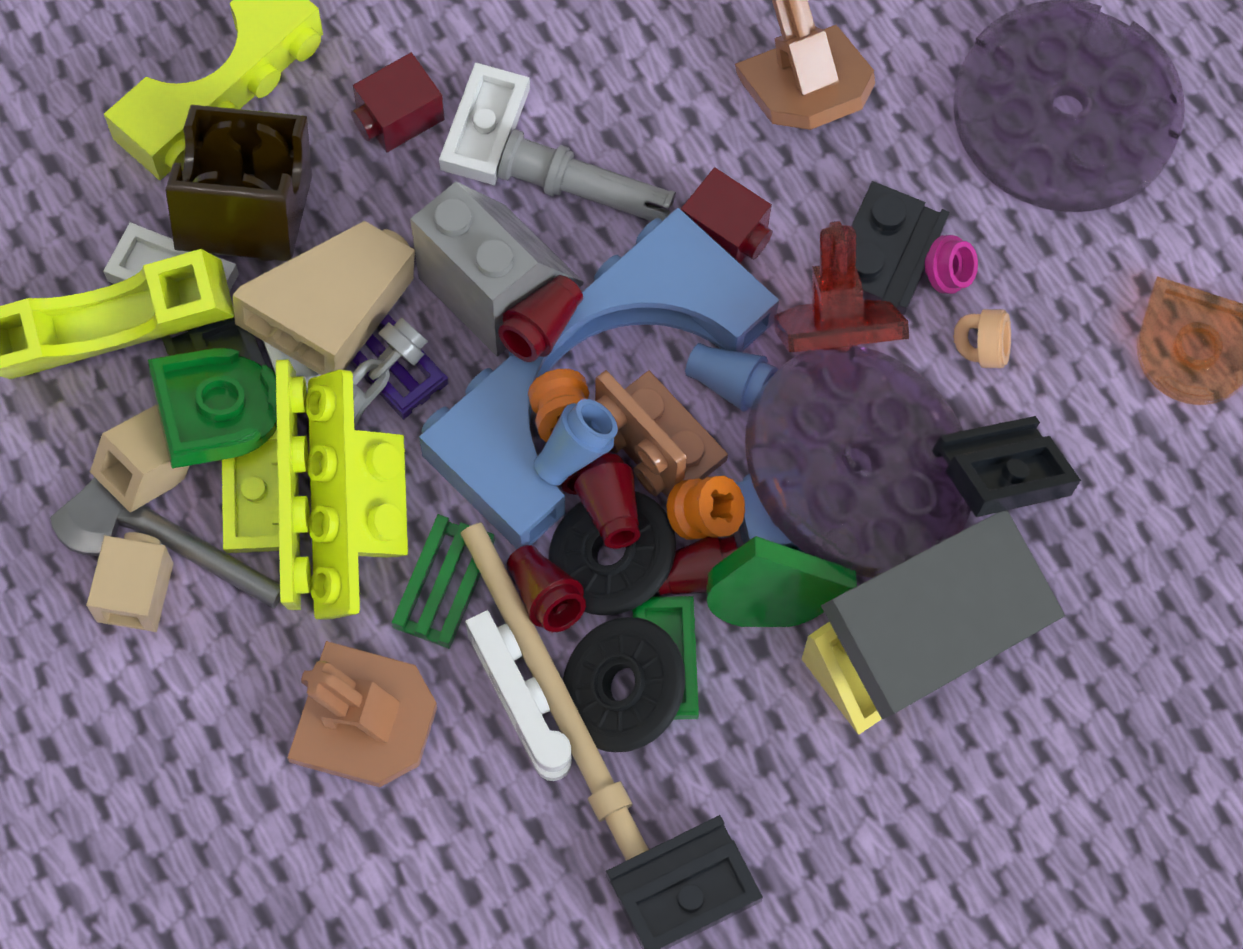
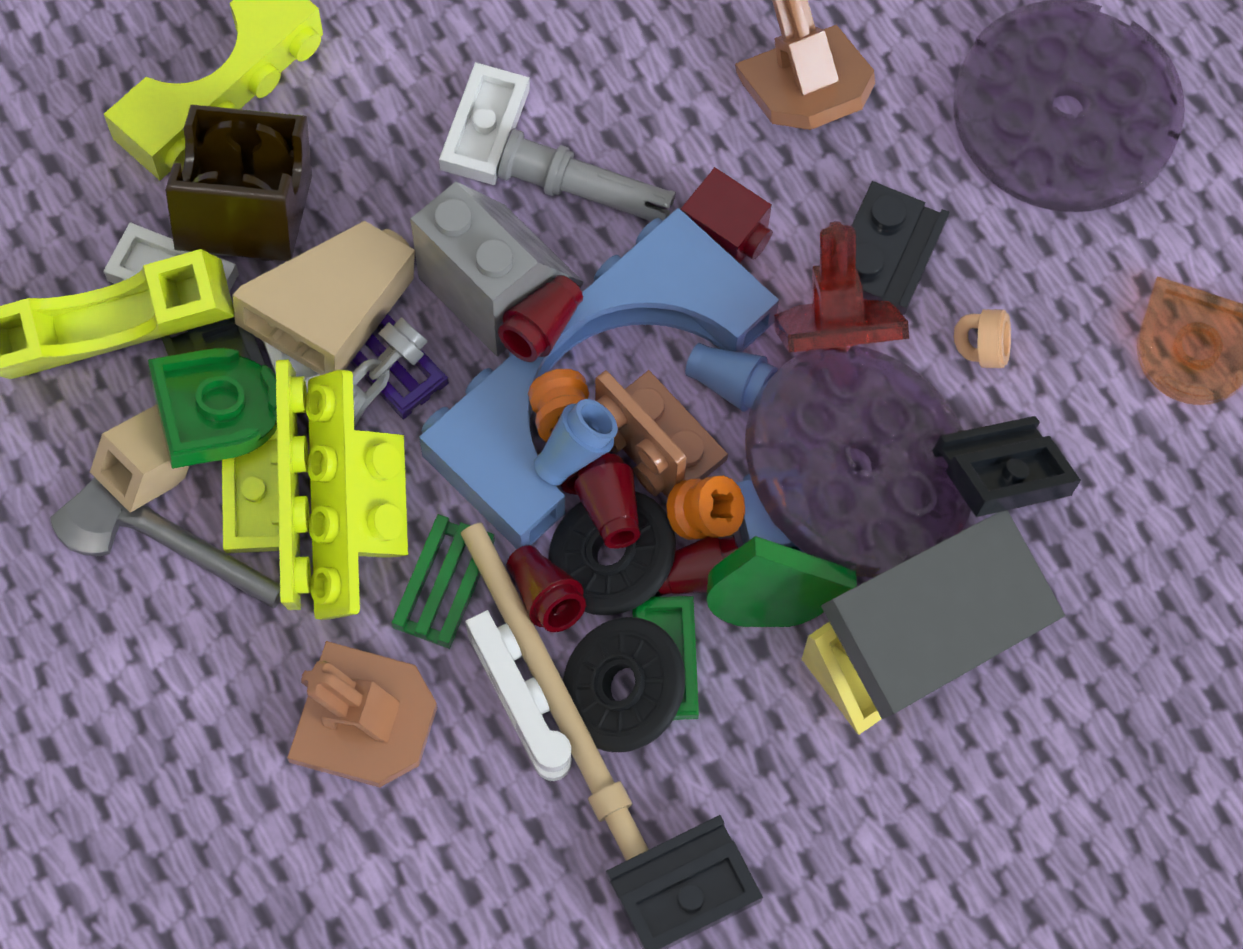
tan brick [86,532,174,632] -> none
dark red brick [351,52,445,153] -> none
dark pink plate [925,235,978,294] -> none

